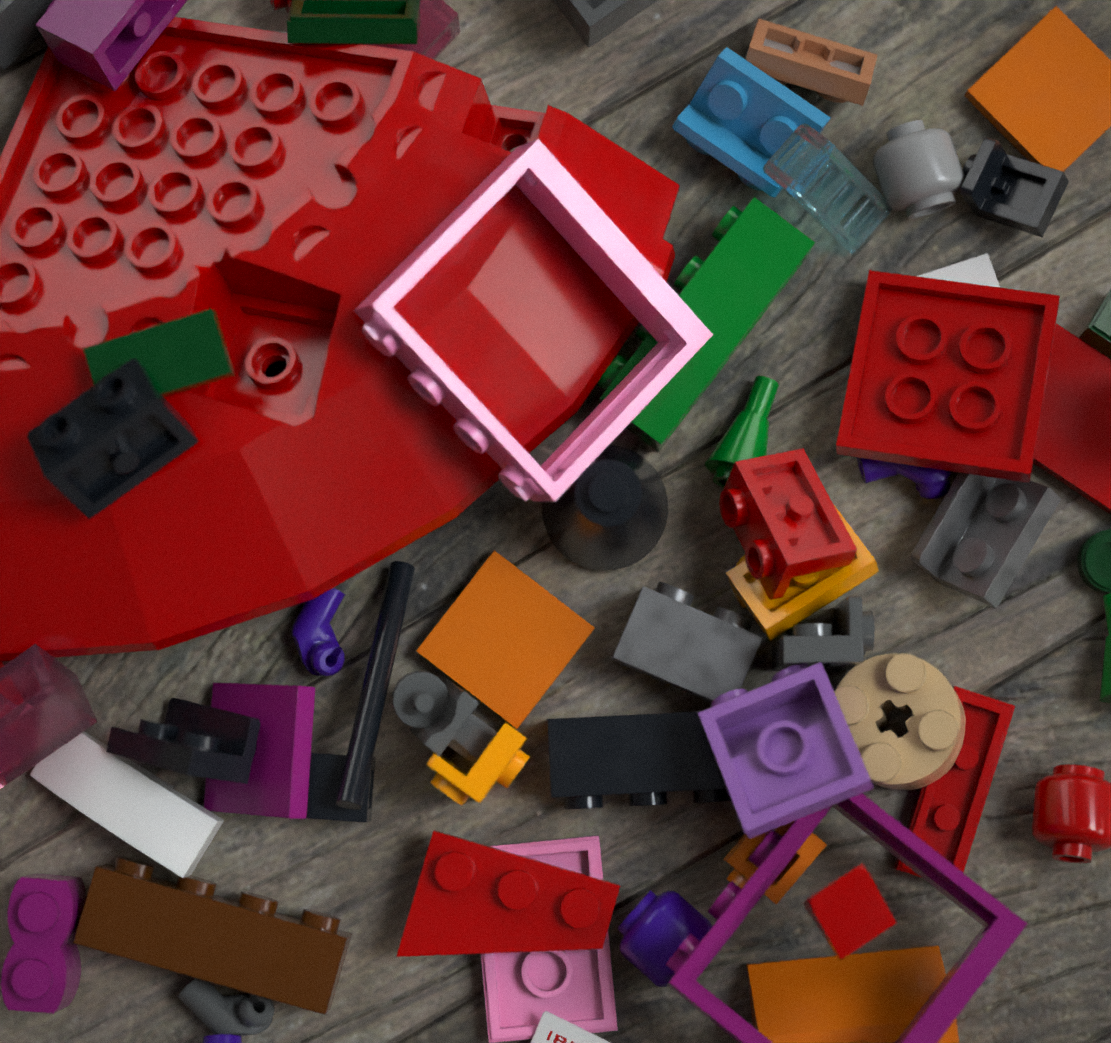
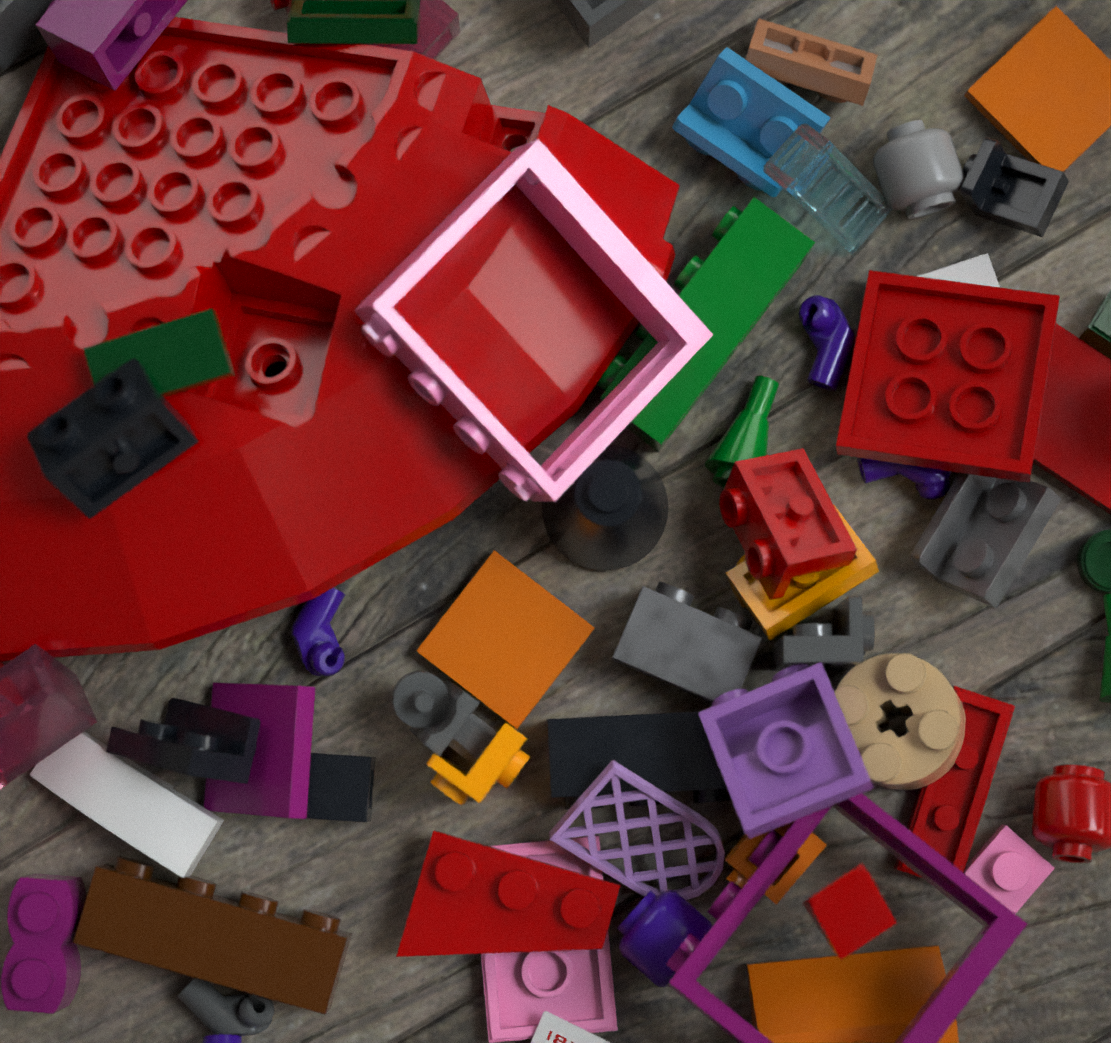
black bar [336,561,415,810] -> none
none -> lavender window [549,760,725,900]
none -> dark purple arm [799,295,855,391]
none -> bright pink plate [963,825,1055,914]

